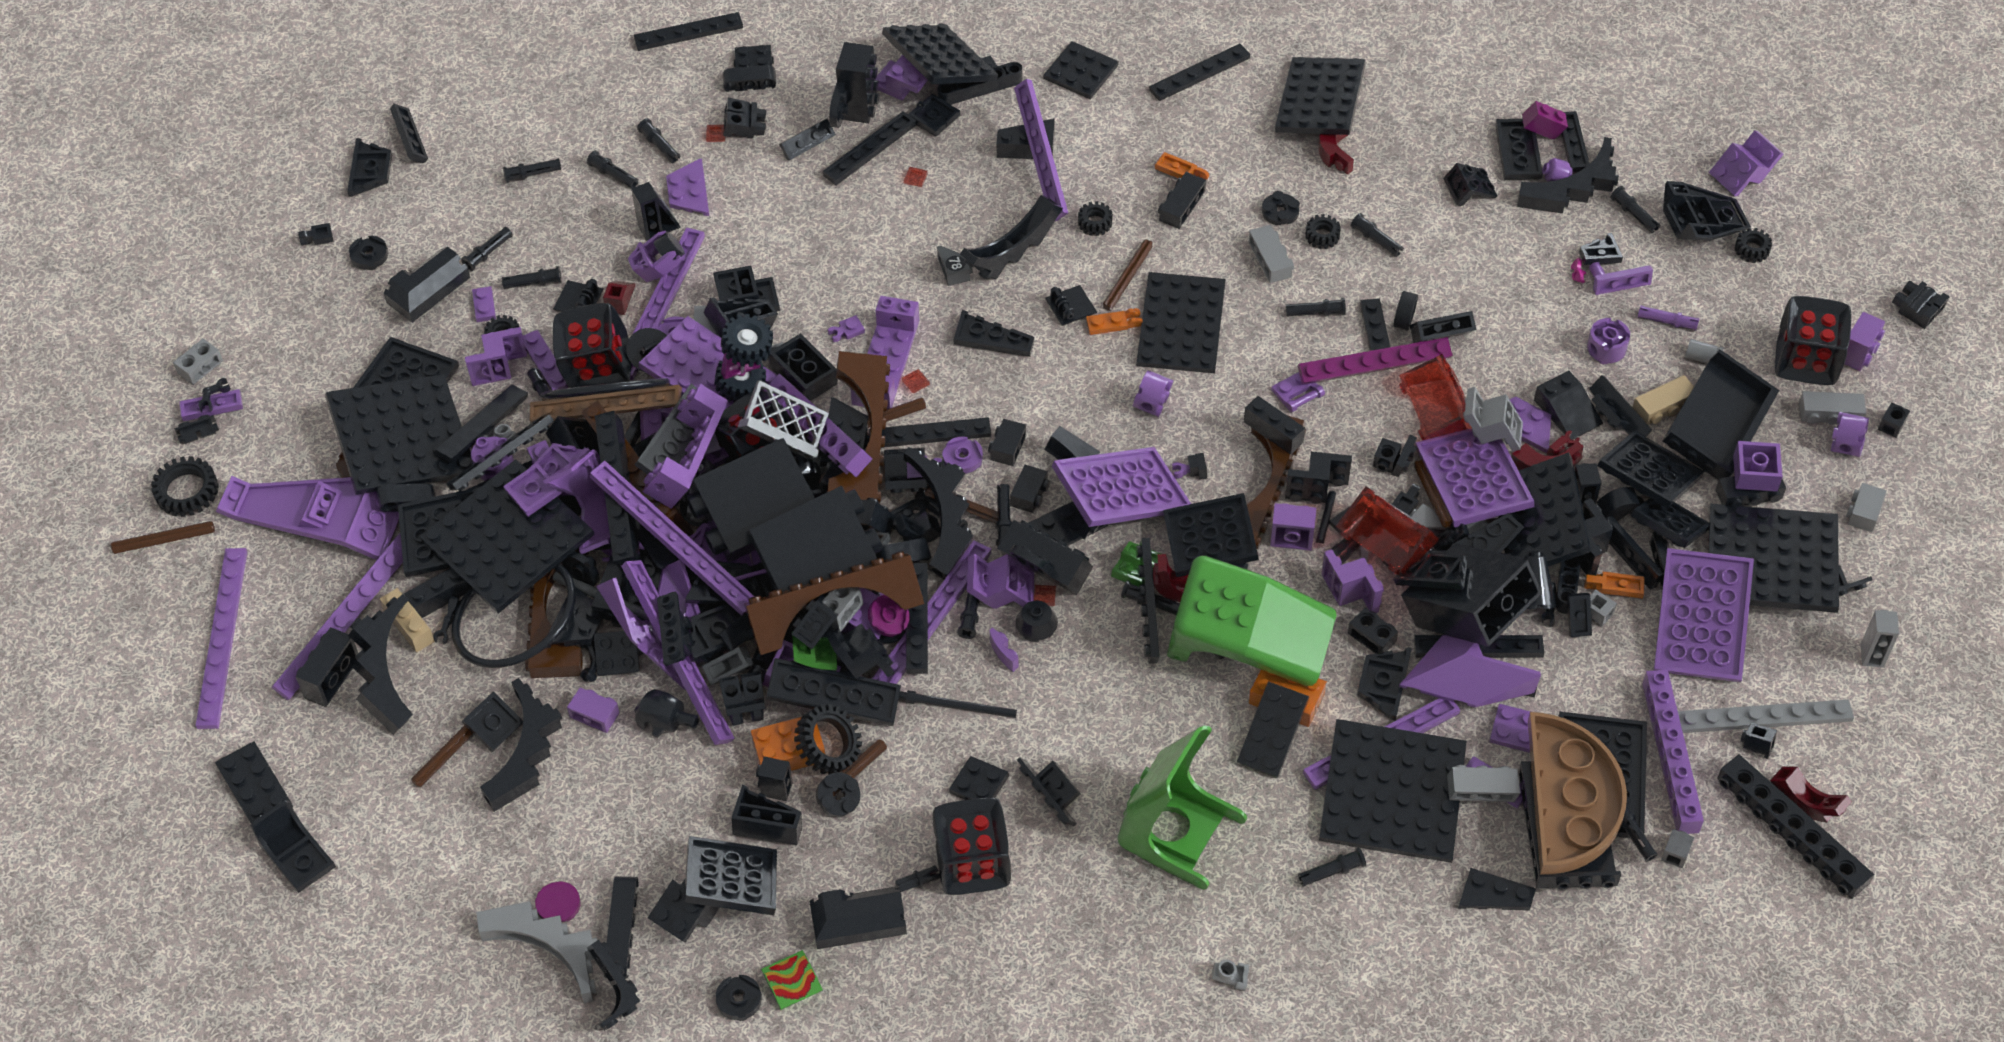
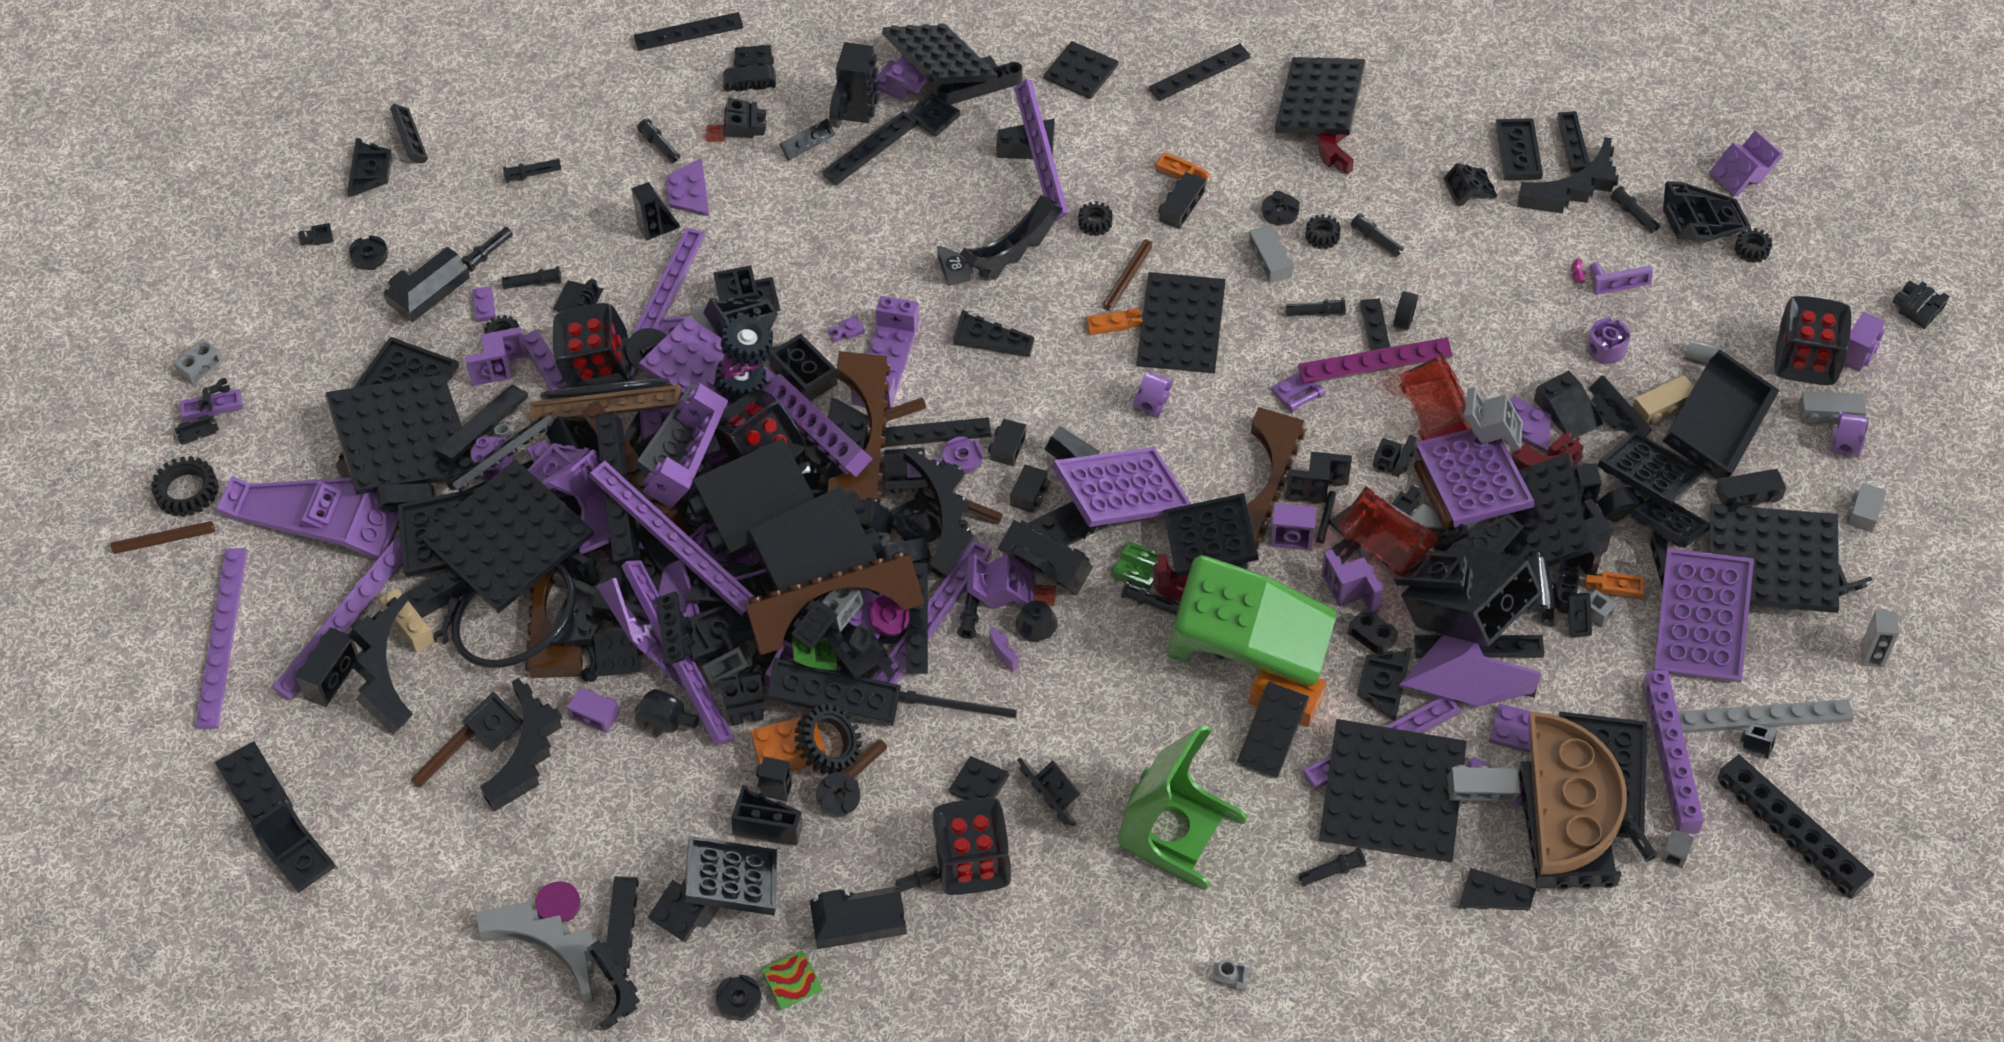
medium lavender plate [503,463,562,516] -> none
black axle [527,368,550,401] -> none
black pin [587,150,639,188] -> none
dark red slope [603,280,635,315] -> none
medium lavender piece [628,231,685,282] -> none
light grey fence [738,380,829,459] -> none
clear red tile [902,369,930,394] -> none
clear red tile [904,167,928,187] -> none
black pin [995,484,1012,546] -> none
black hinge [1045,285,1097,326] -> none
black plate [1136,538,1160,664] -> none
black piece [1172,453,1207,480] -> none
black brick [1244,396,1305,454] -> none
black brick [1410,311,1477,343] -> none
magenta brick [1522,101,1568,139] -> none
medium lavender head [1542,158,1572,182] -> none
black wing [1579,233,1623,265] -> none
black plate [1606,516,1664,590] -> none
medium lavender pin [1638,305,1699,331] -> none
medium lavender brick [1733,441,1783,491] -> none
dark red arch [1770,766,1852,823] -> none
black brick [1878,402,1910,438] -> none

